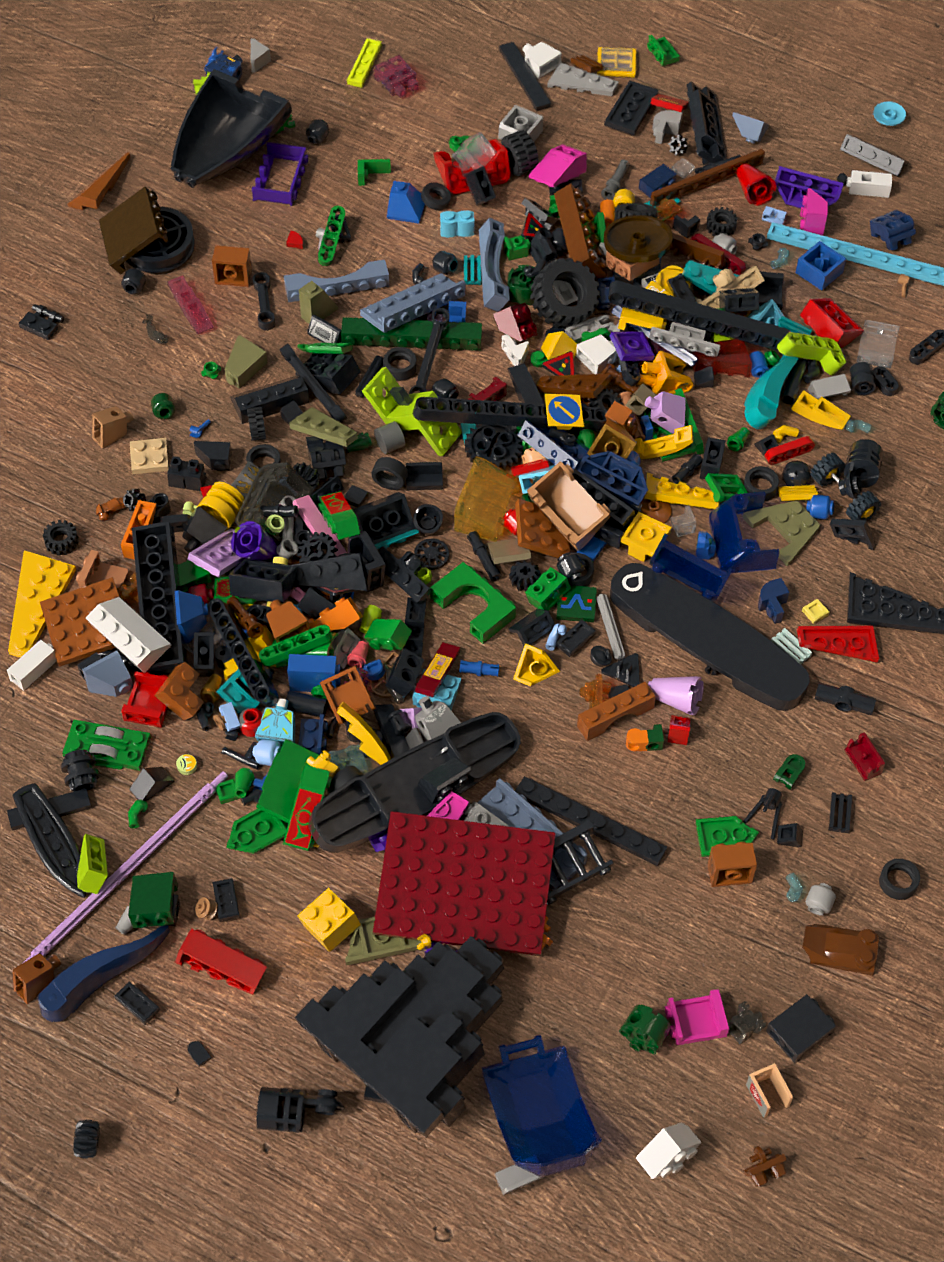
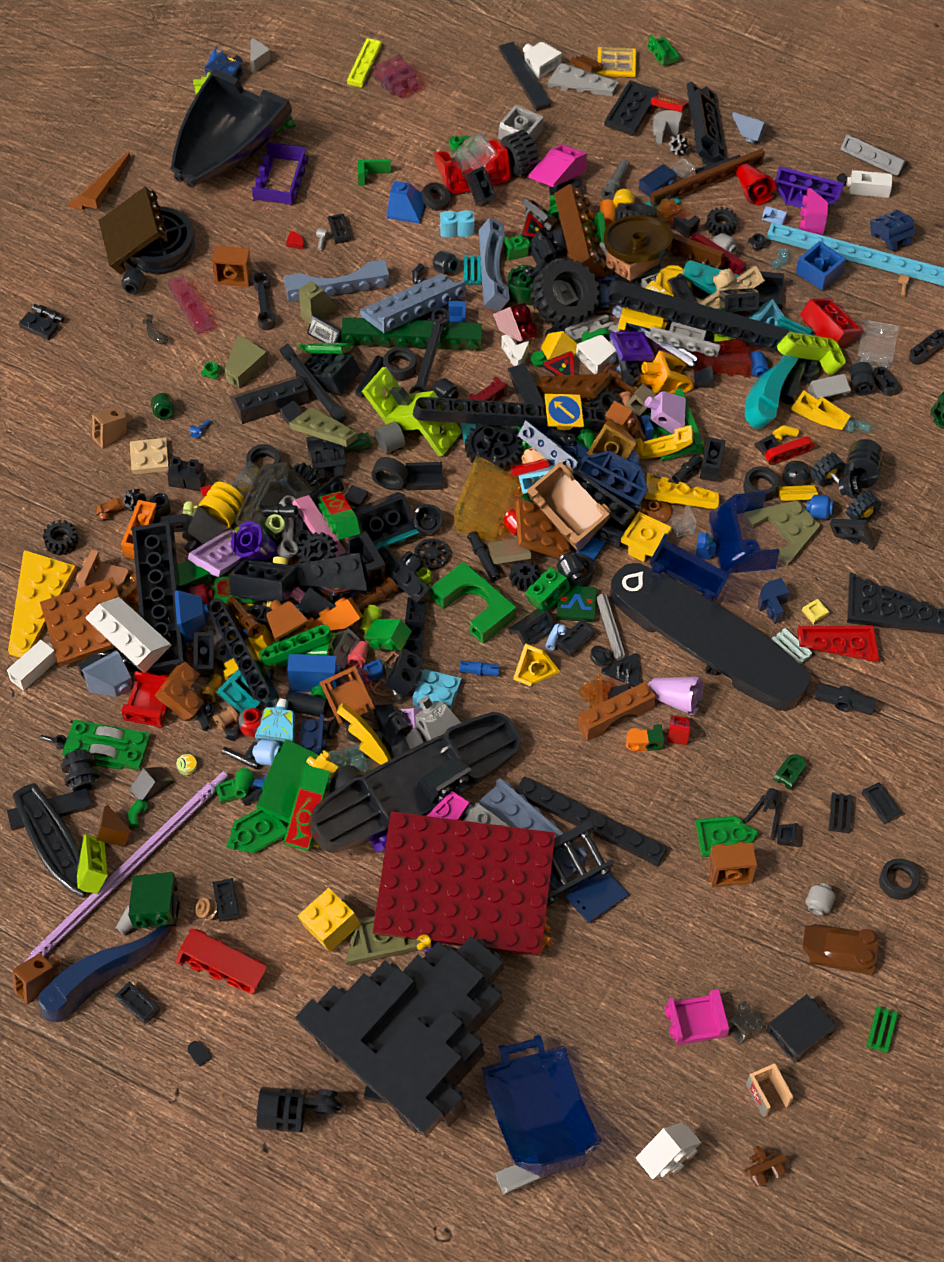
black gear [73,1119,100,1159] -> none
black slope [194,441,232,471] -> none
light blue piece [219,702,240,732] -> none
black tyre [247,407,266,441] -> none
black head [305,119,330,144] -> none
green beam [318,205,346,266] -> none
dark red tile [415,642,461,698] -> none
dark green brick [619,1005,671,1055] -> none
green plate [705,473,750,503] -> none
green cone [727,427,750,452] -> none
green plate [765,350,780,366] -> none
clear light blue arm [786,873,803,902] -> none
dark red hinge [844,732,885,782] -> none
medium azure dish [873,102,906,126] -> none
none -> black hand [40,734,67,750]
none -> reddish brown slope [96,805,132,847]
none -> reddish brown pin [355,577,398,613]
none -> dark blue container [565,873,629,923]
none -> black tile [861,782,902,825]
none -> green tile [866,1006,898,1053]

